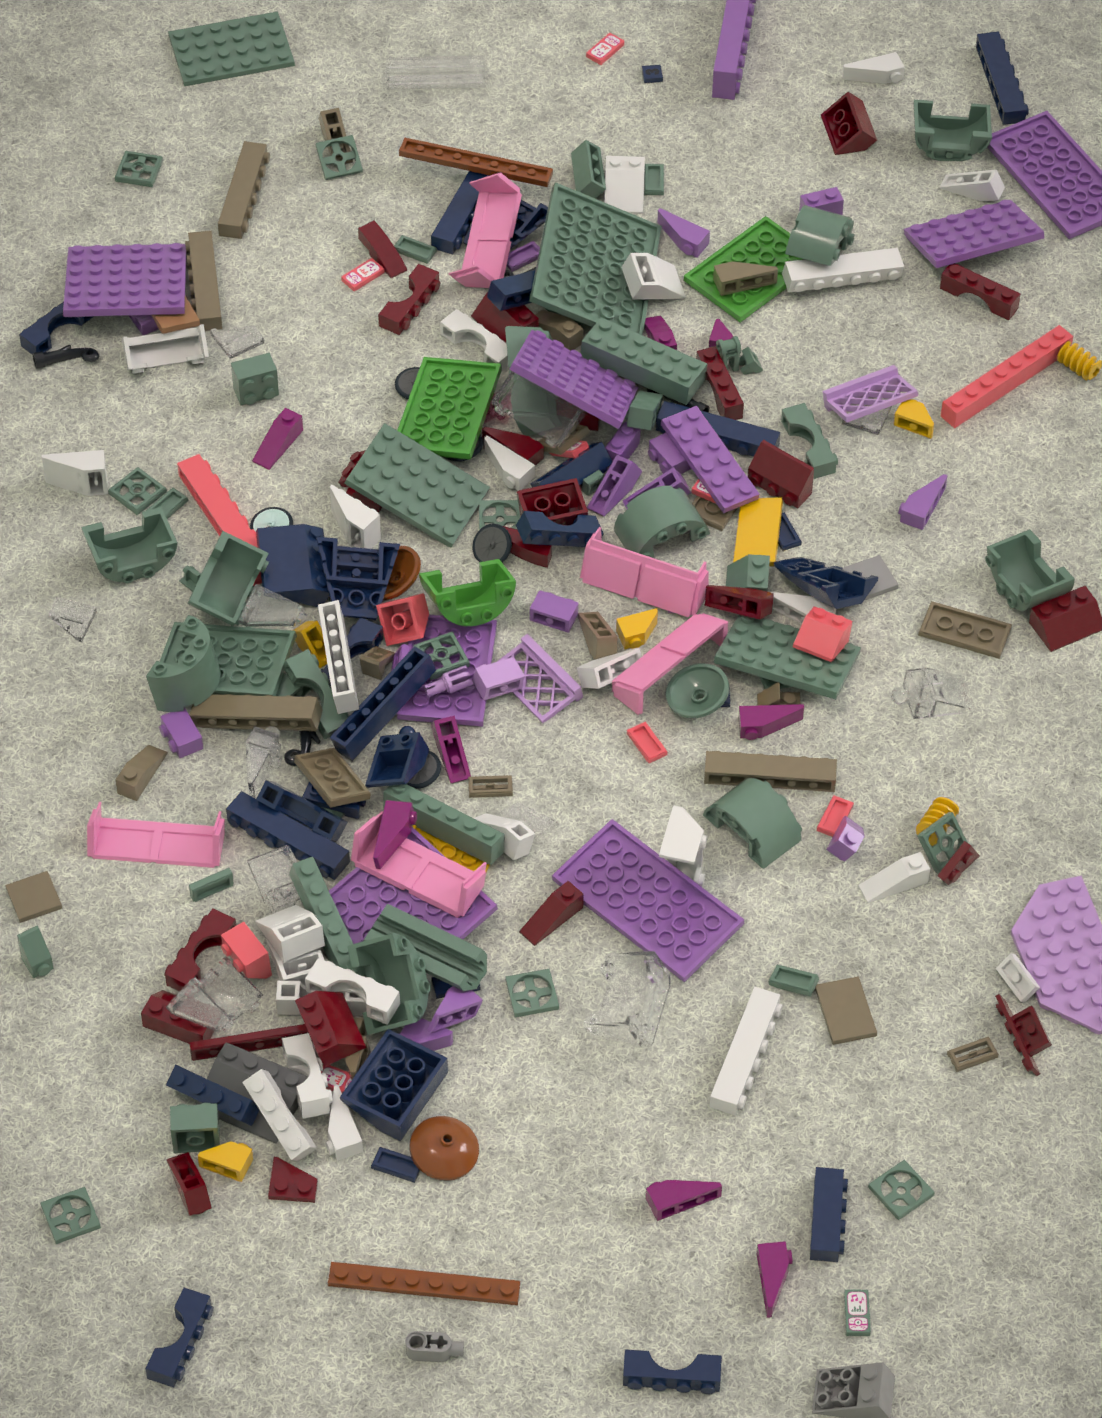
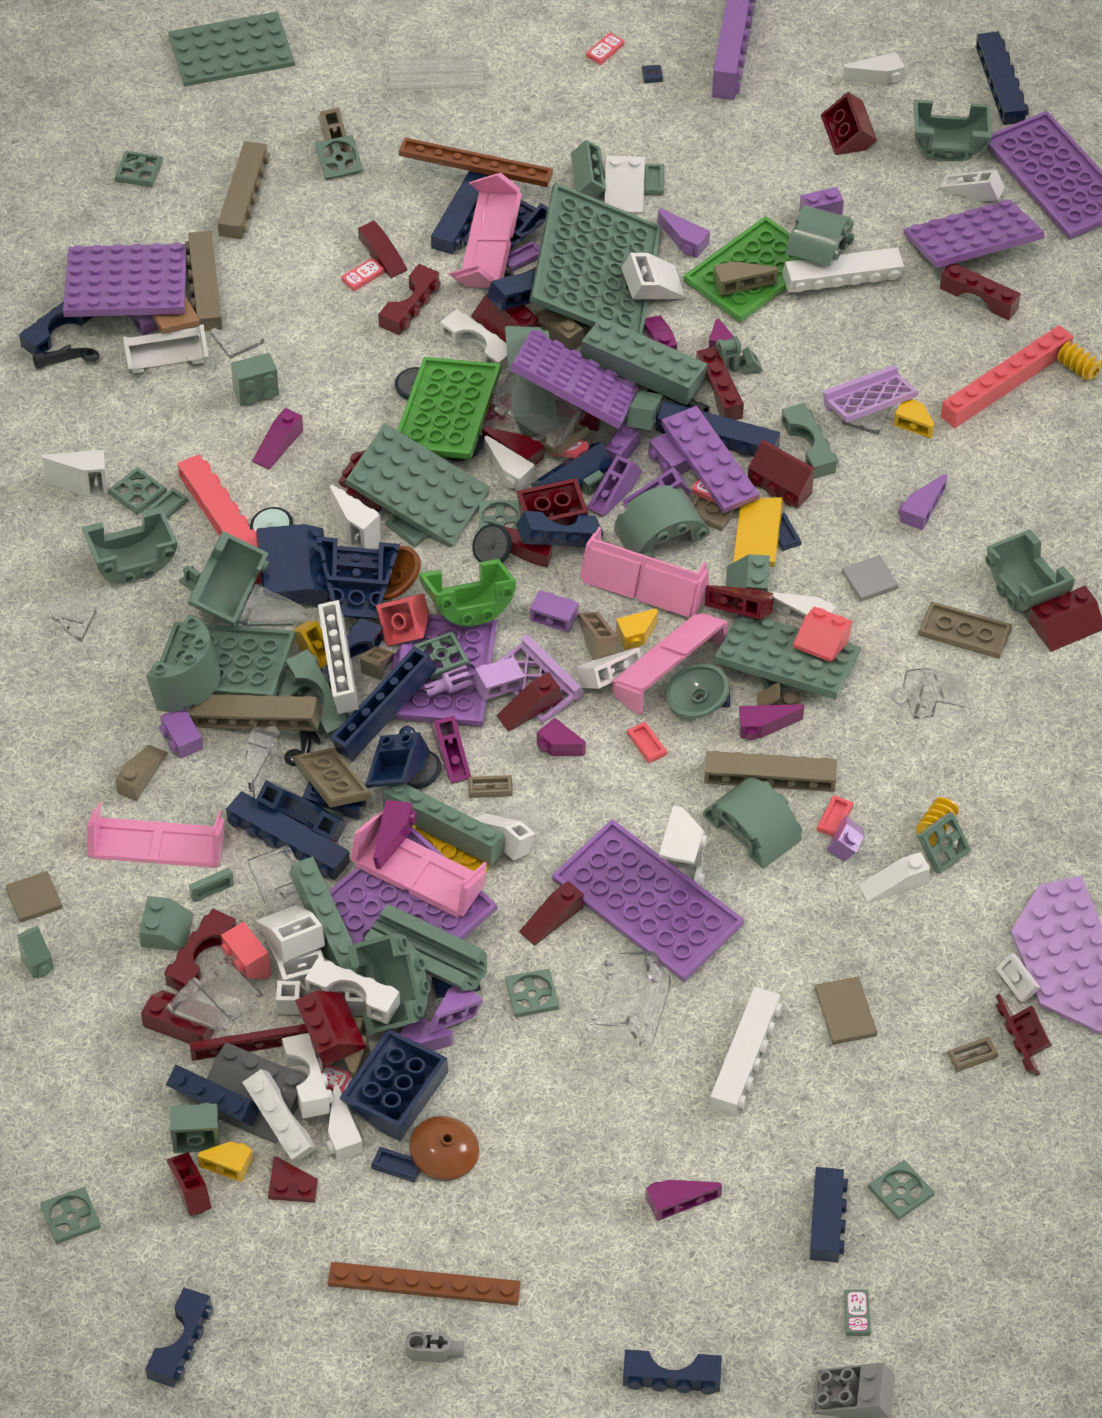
sand green tile [394,235,437,264] -> none
magenta slope [756,1241,793,1318] -> none
sand green tile [768,964,819,997] -> none
dark blue wedge [774,557,878,609] -> none
dark red wing [937,841,980,885] -> none
none -> sand green slope [139,896,194,951]
none -> sand green tile [385,515,429,548]
none -> dark red slope [497,672,563,732]
none -> magenta slope [537,718,586,756]

